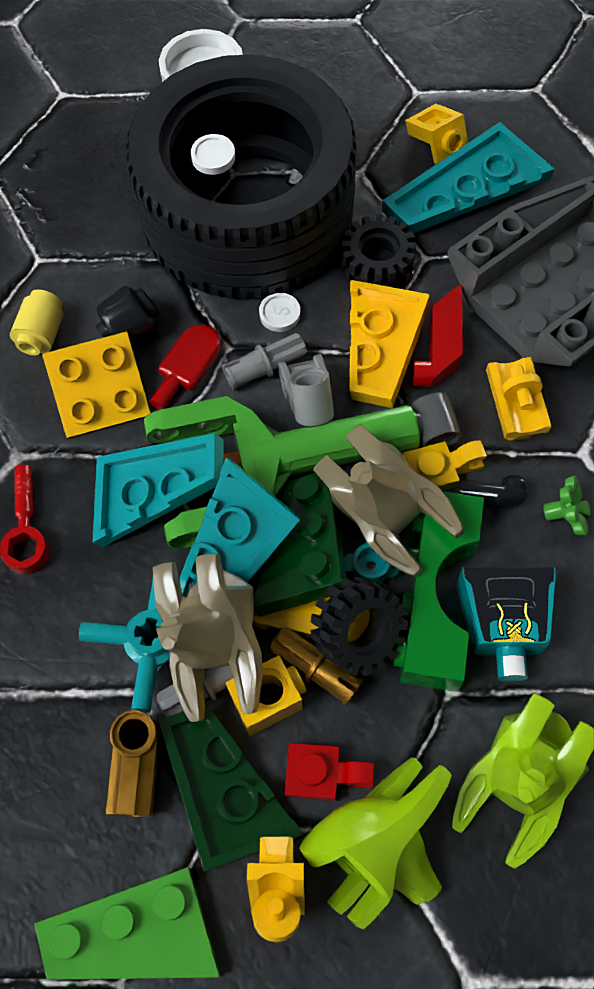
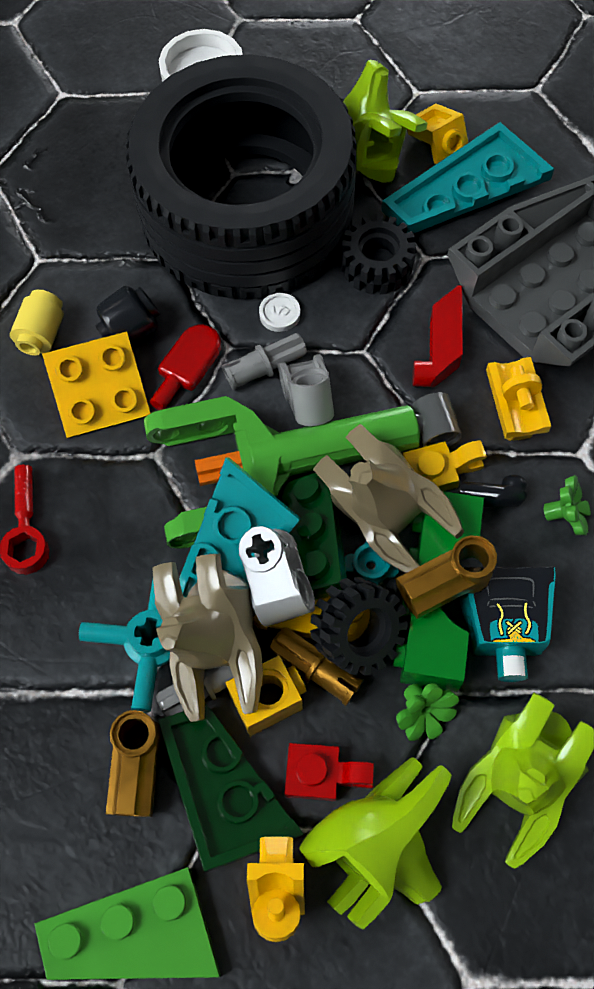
teal wing [92,433,224,547] -> none
white piece [191,134,235,175] -> none
yellow wing [349,280,431,408] -> none
none -> light grey piece [239,526,315,627]
none -> lime piece [343,60,427,183]
none -> pearl gold piece [396,535,497,619]
none -> bright green plant [396,683,459,741]

